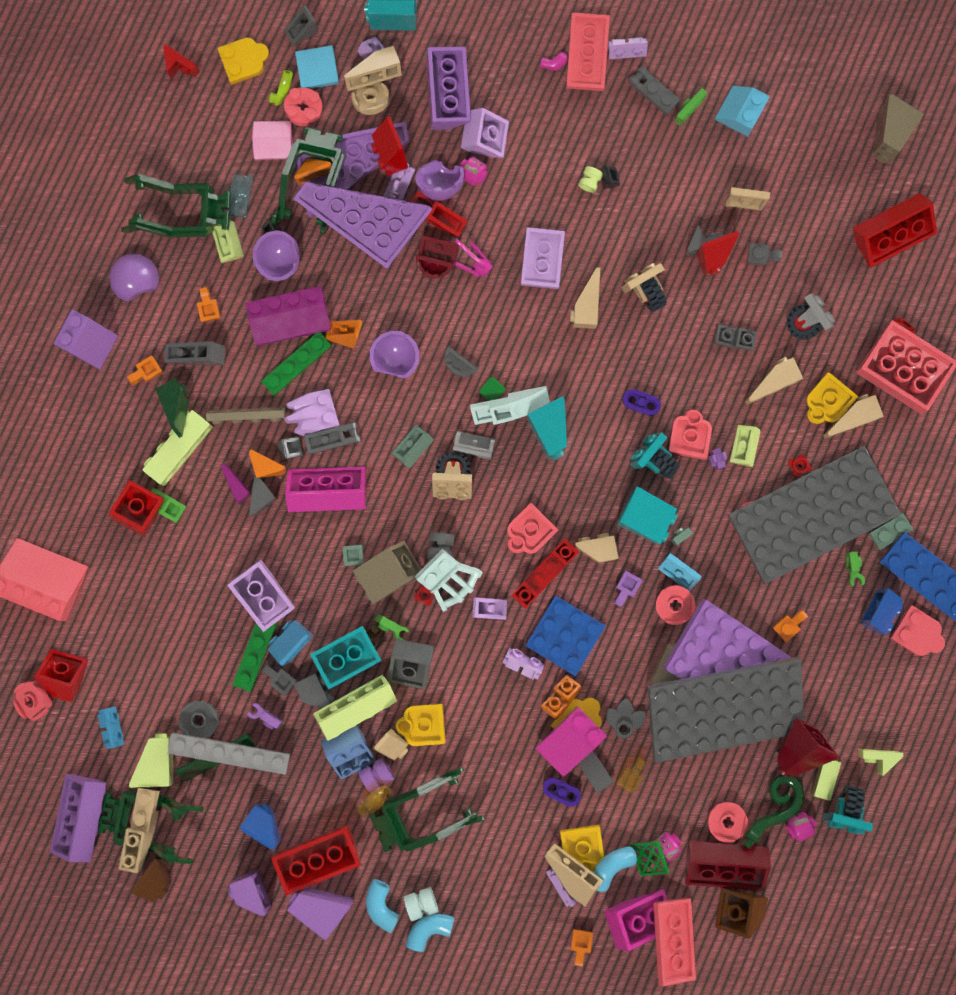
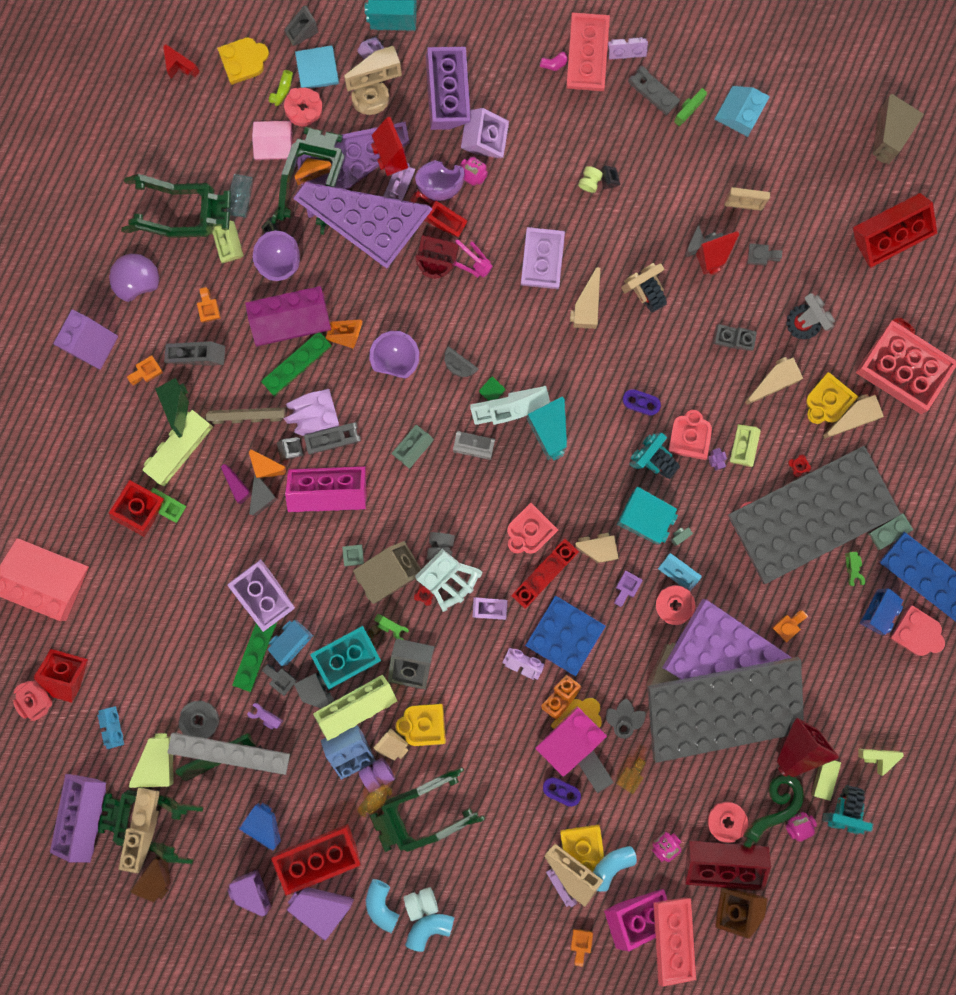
tan plate [432,451,472,500] -> none
green window [630,841,669,876] -> none

